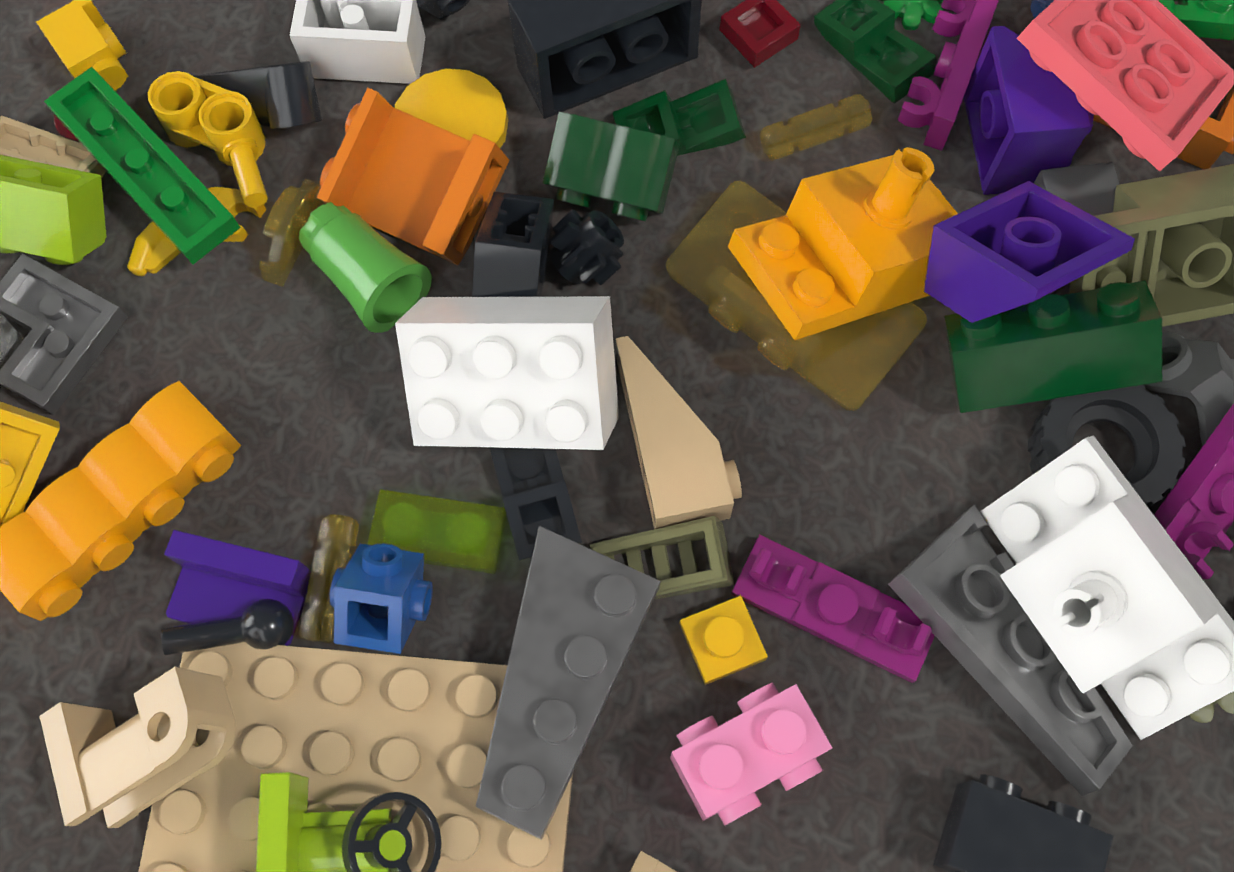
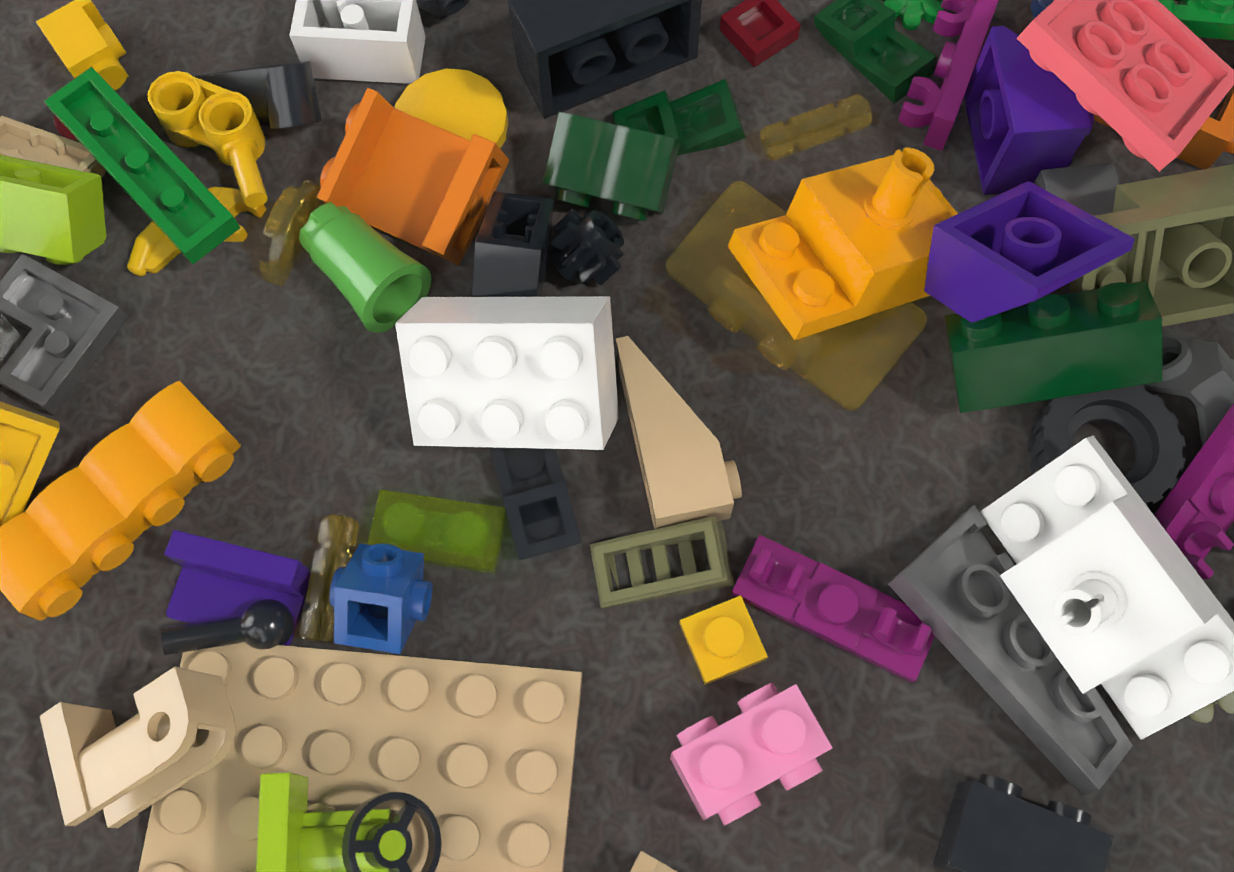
flat silver wing [476,526,661,840] -> none

